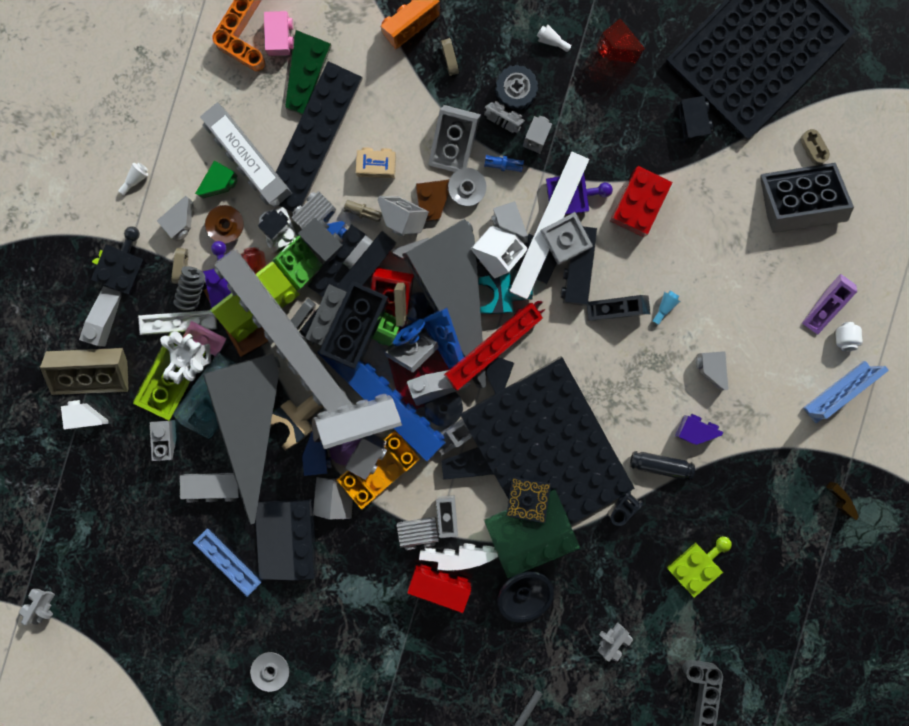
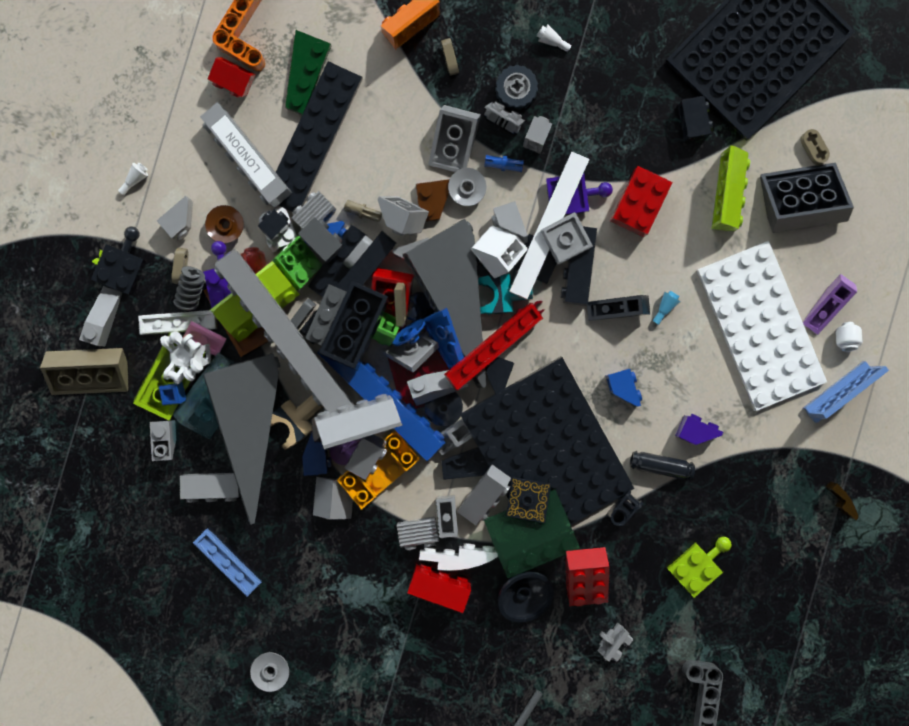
light grey hips [19,589,55,625] -> none
white slope [61,400,108,429] -> none
green slope [195,160,238,199] -> none
black slope [256,499,317,580] -> none
bright pink brick [264,11,294,56] -> none
tan brick [356,147,396,178] -> none
clear red slope [597,18,645,63] -> none
light grey slope [696,351,728,390] -> none
none -> blue slope [159,382,186,405]
none -> red brick [207,57,256,98]
none -> light grey brick [457,465,511,525]
none -> red brick [566,547,609,606]
none -> blue slope [605,369,642,407]
none -> white plate [697,241,827,411]
none -> lime slope [711,146,750,232]

